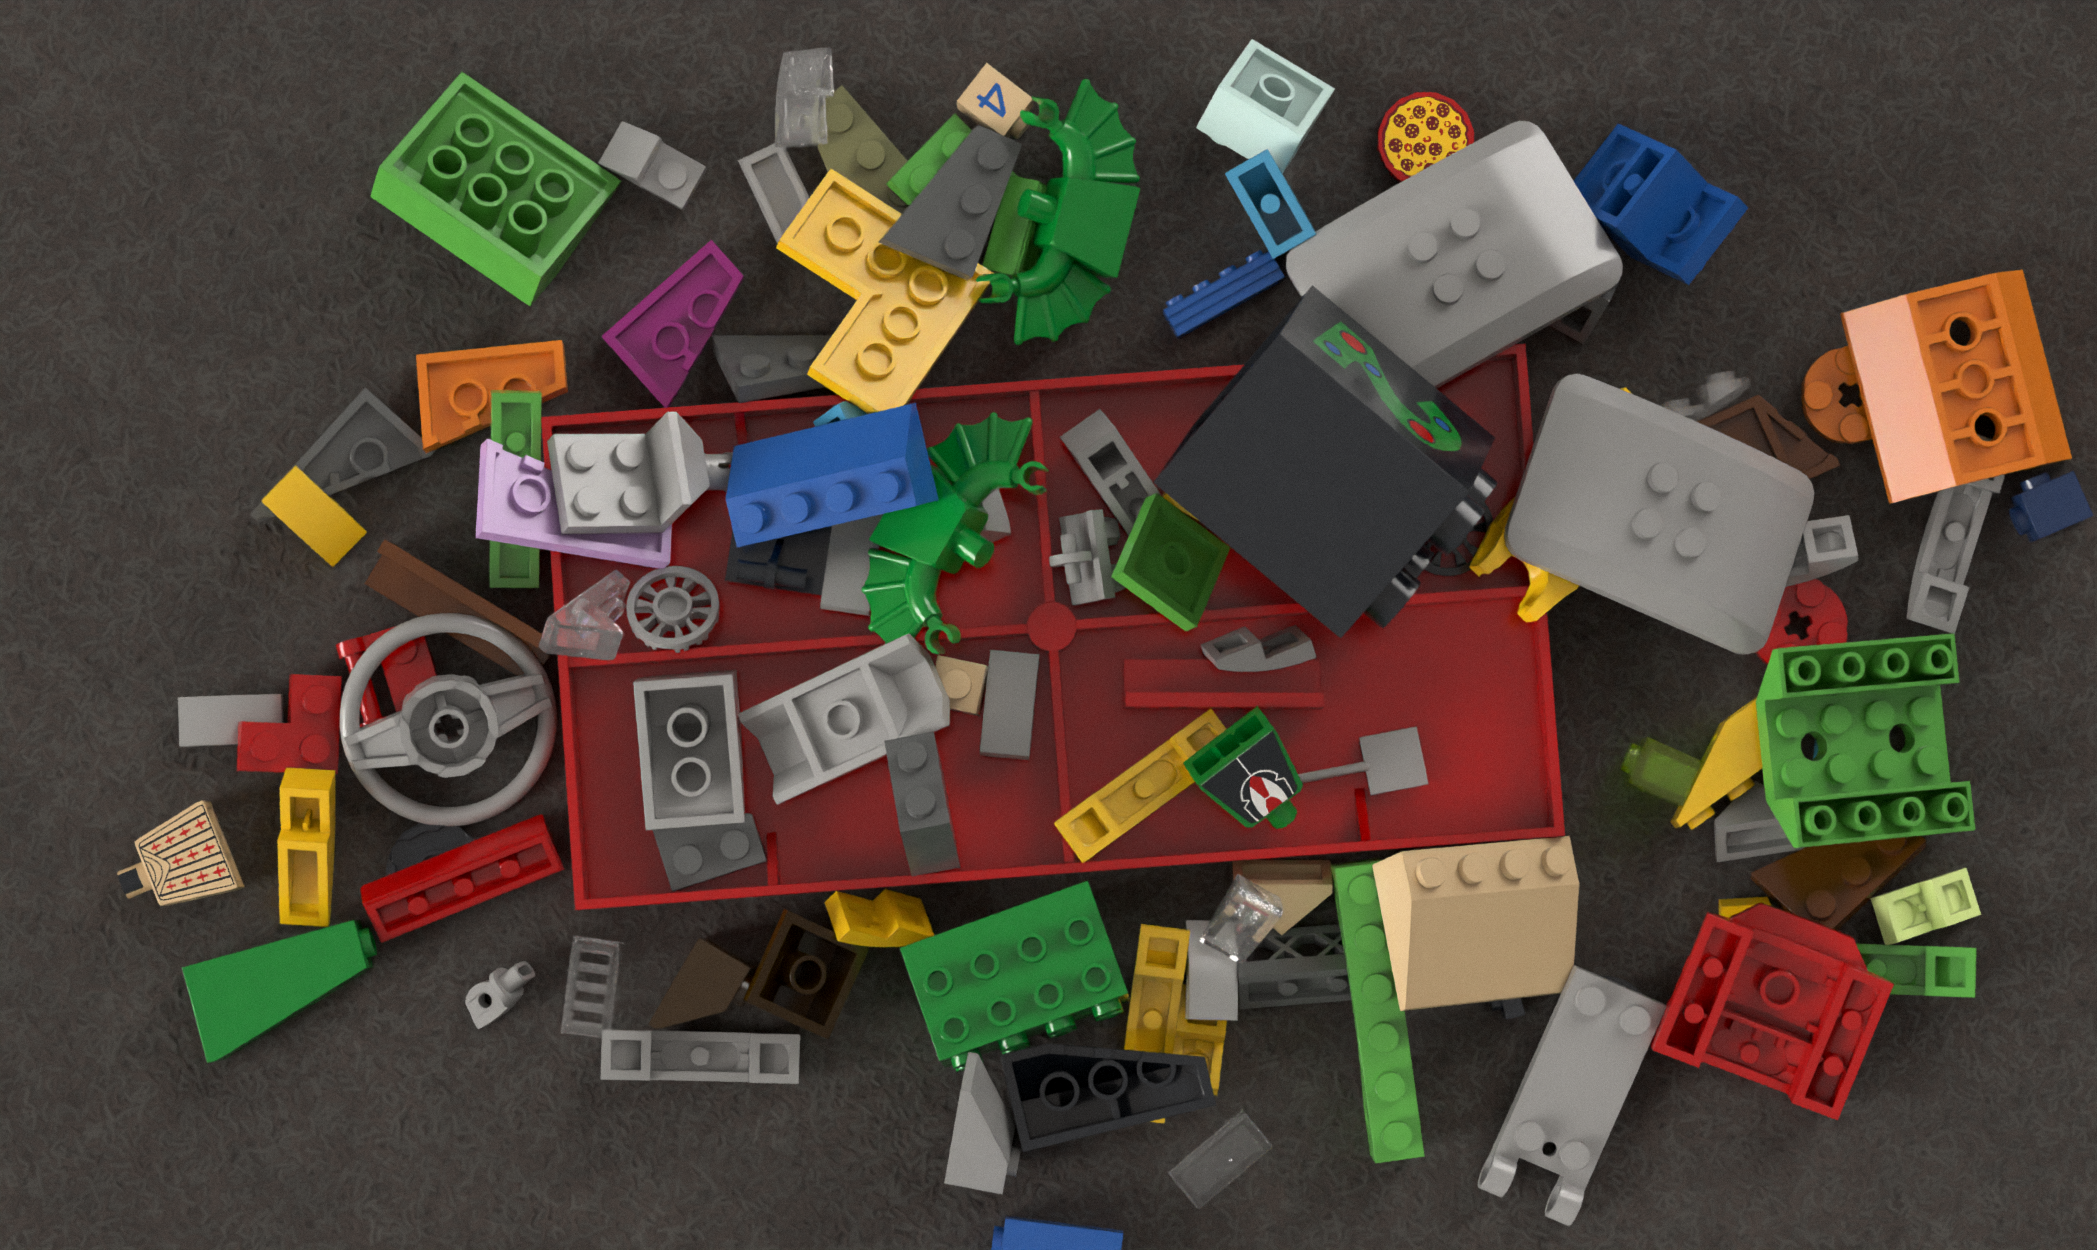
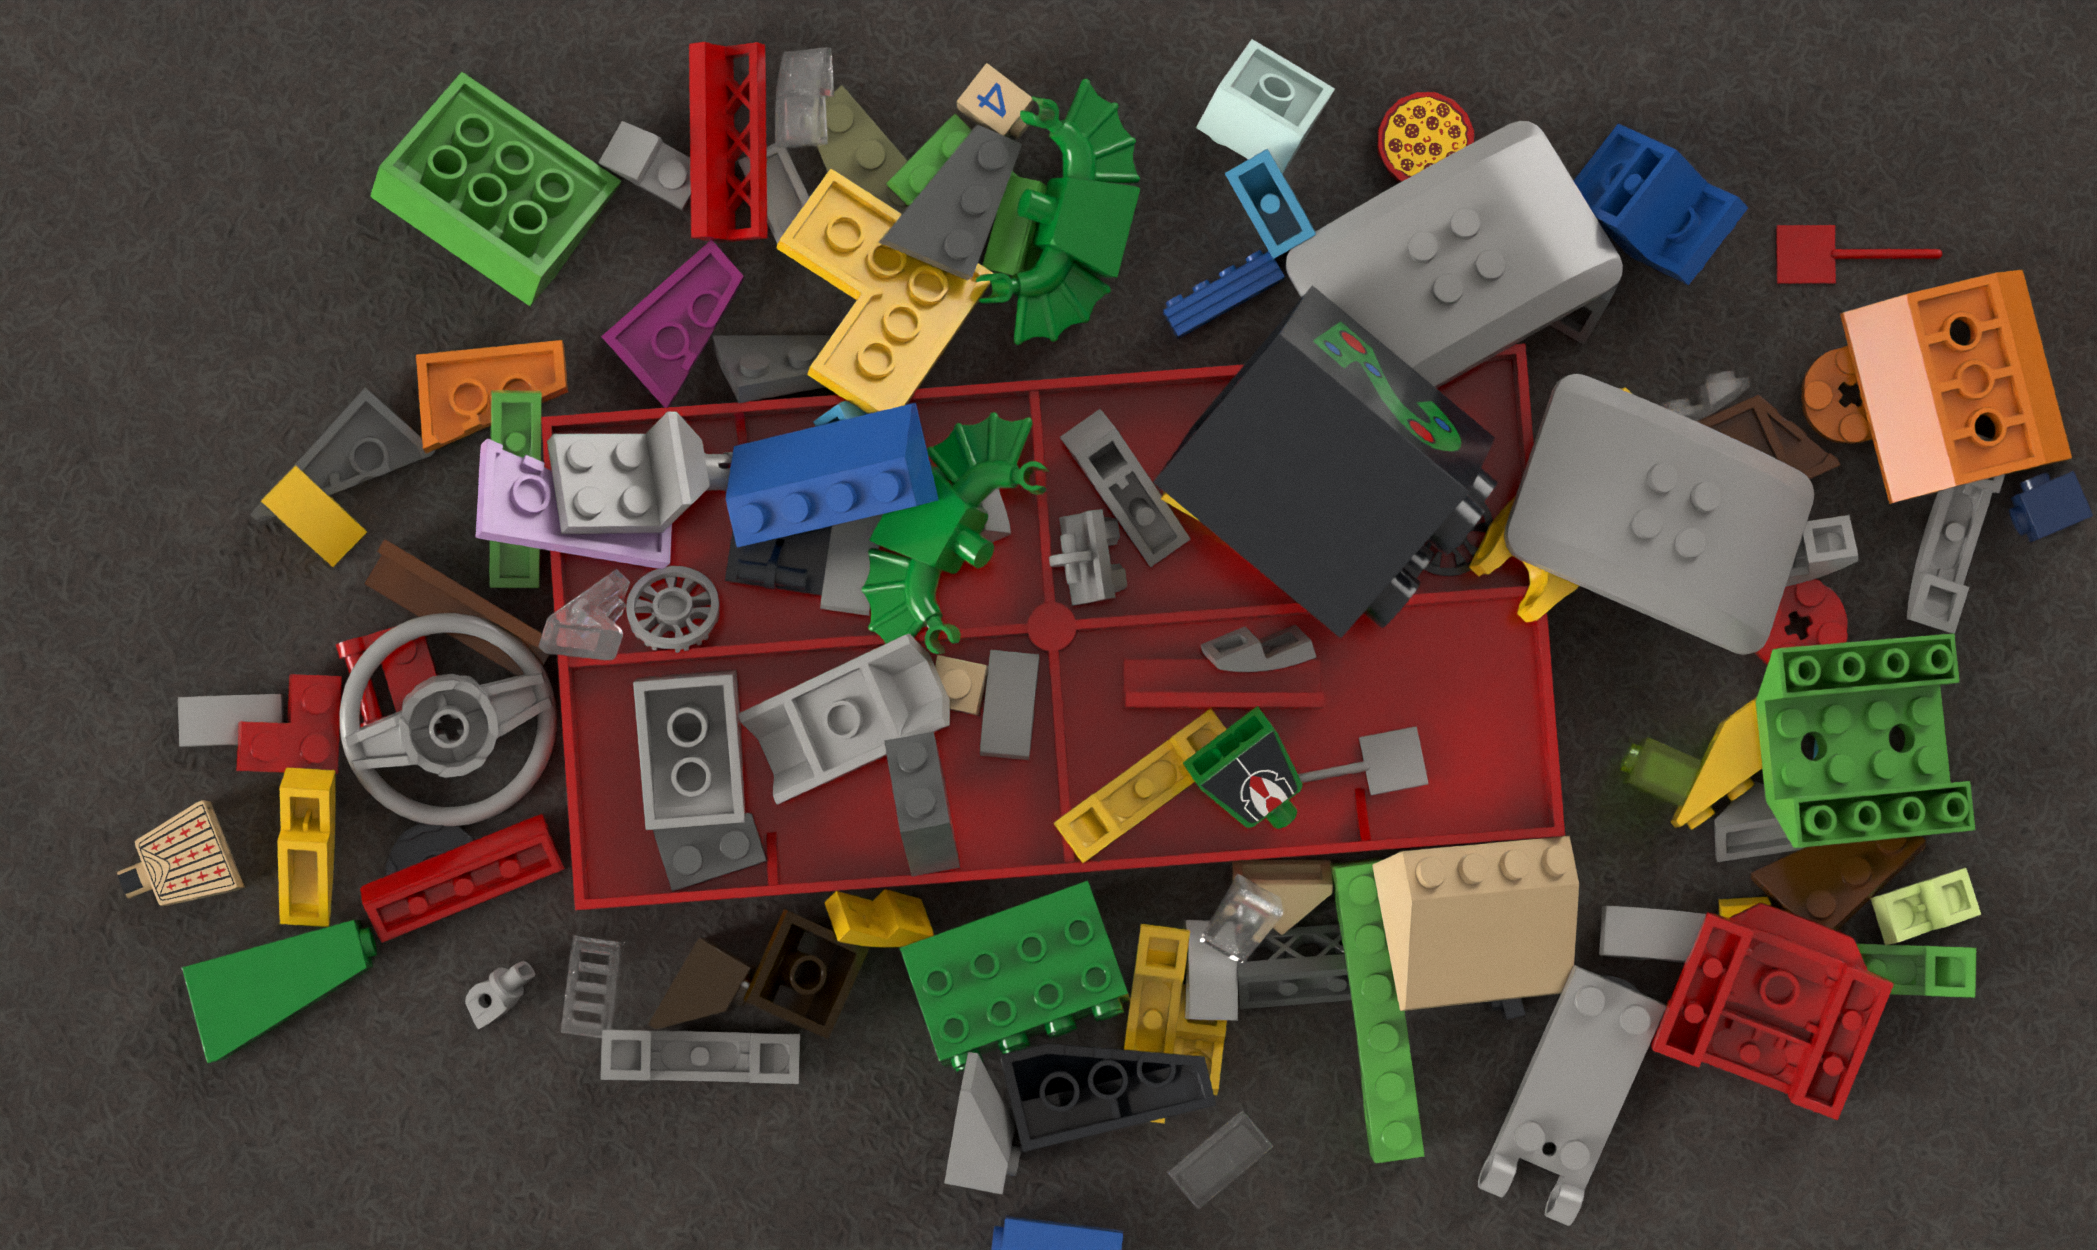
bright green plate [1111,493,1230,631] -> none
none -> red fence [689,42,768,243]
none -> light grey slope [1599,906,1706,963]
none -> red piece [1776,225,1943,284]

